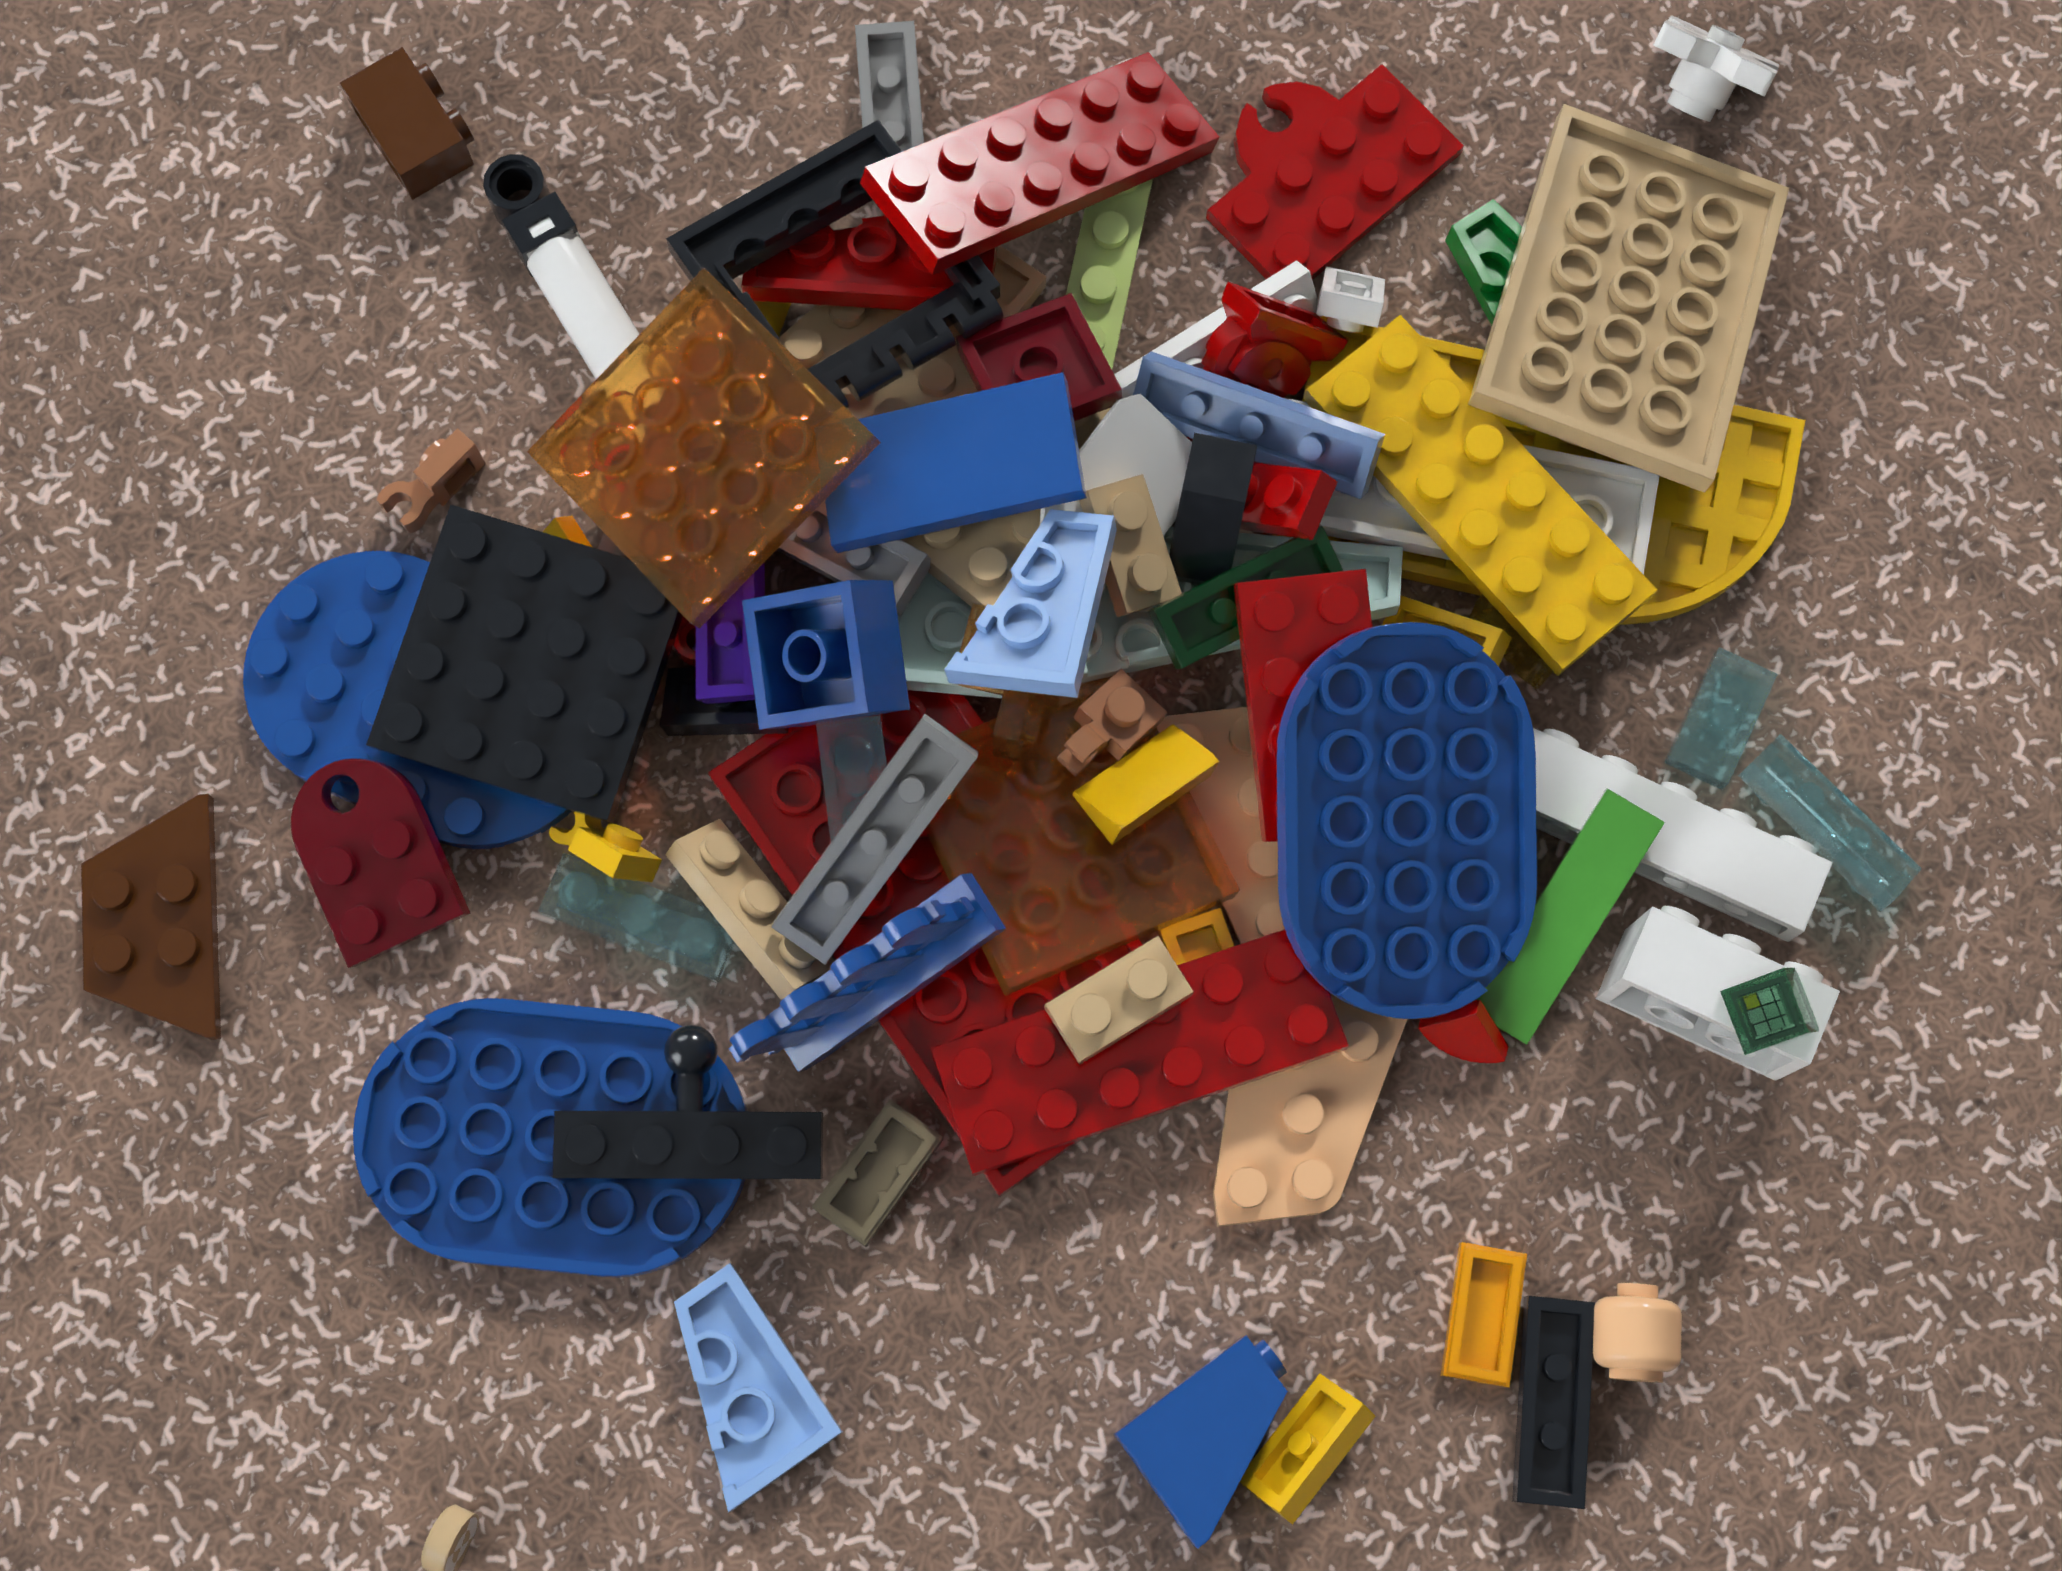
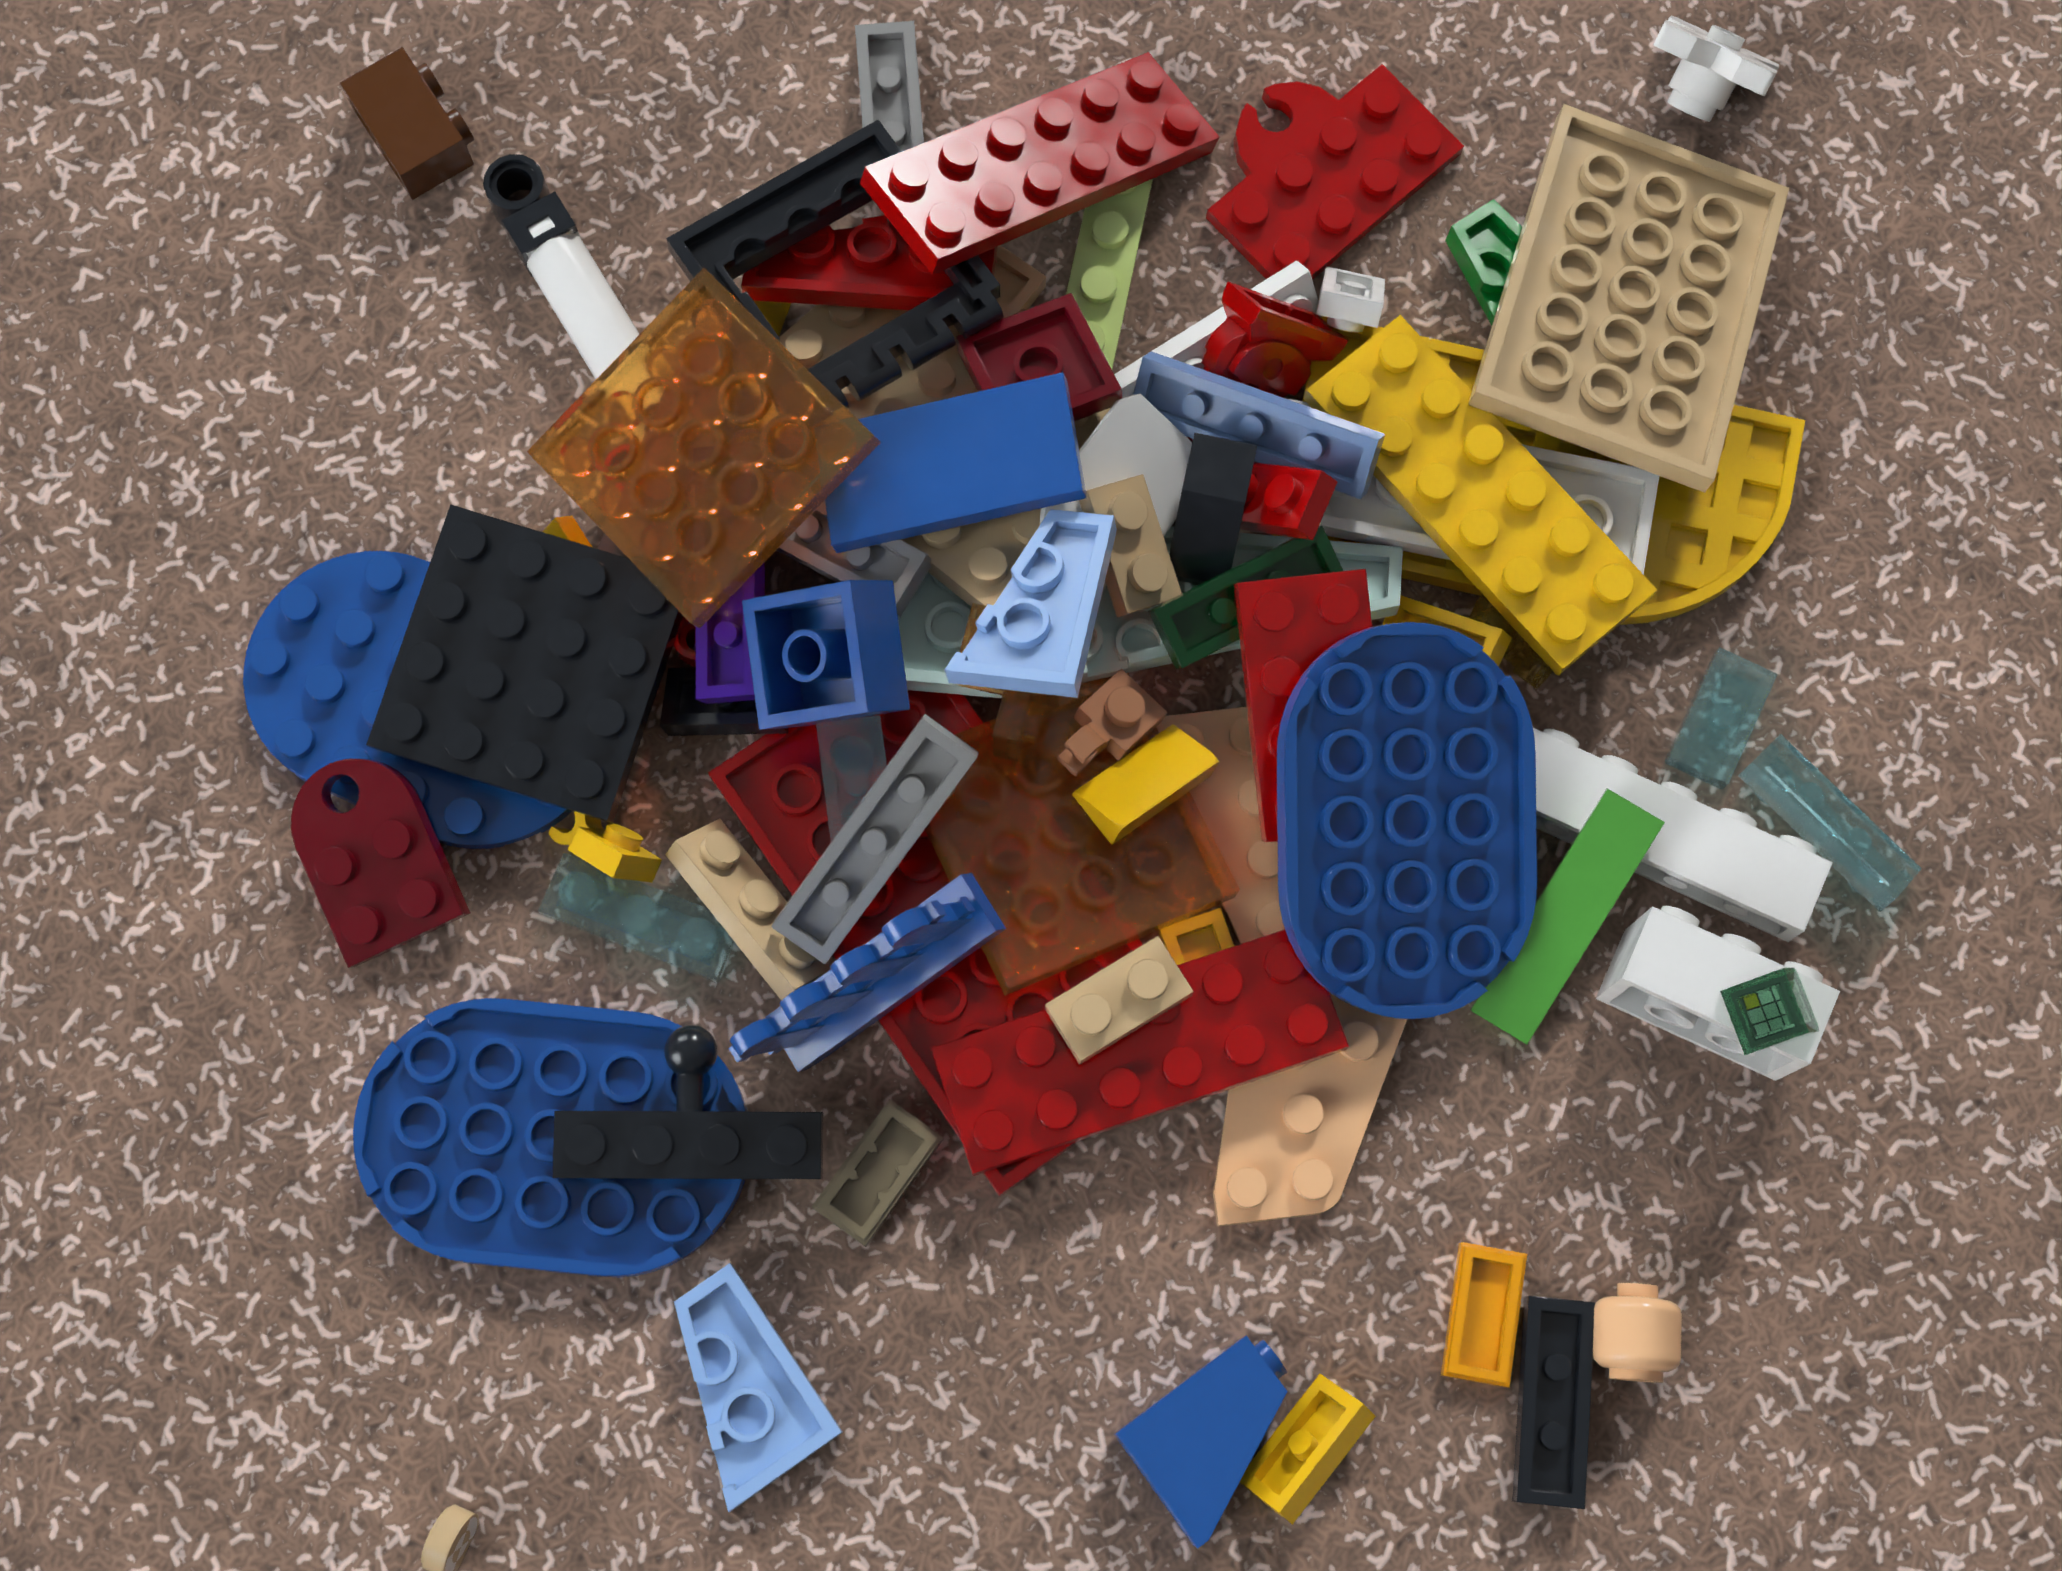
reddish brown wing [81,794,221,1040] -> none
nougat plate [376,428,486,534] -> none
red tile [1418,999,1509,1063] -> none

